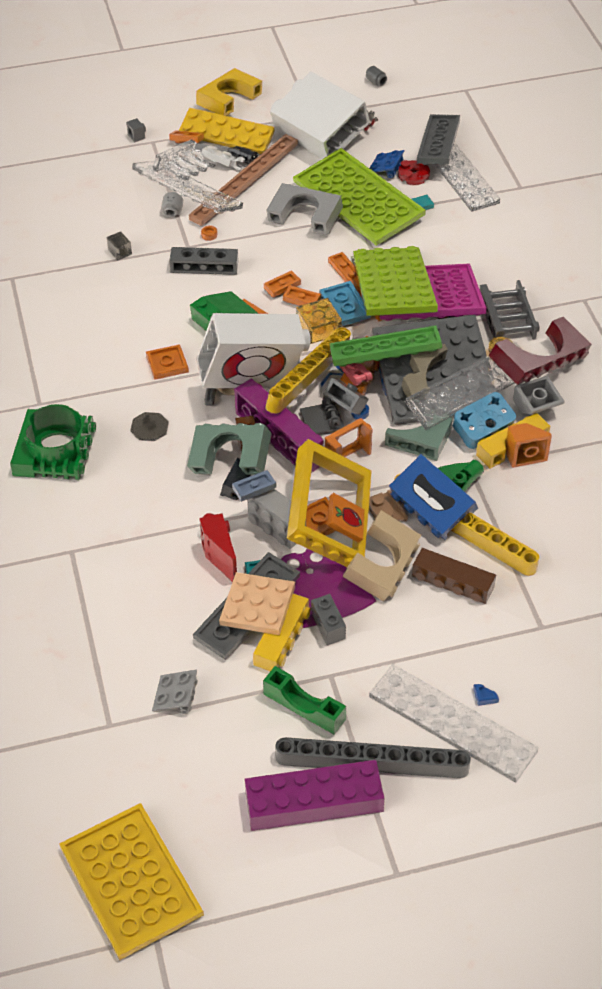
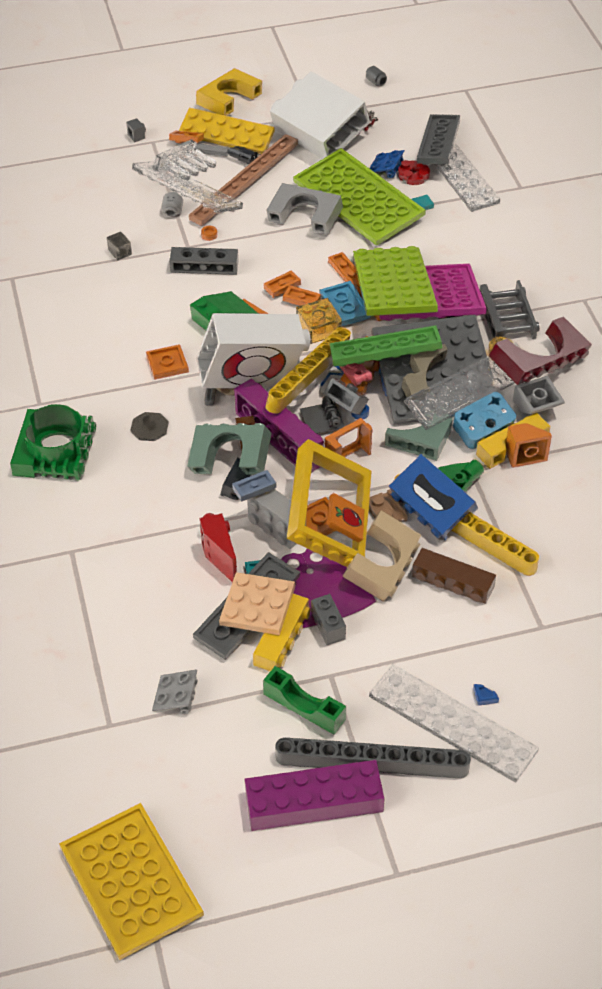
white plate [201,145,245,170] -> none

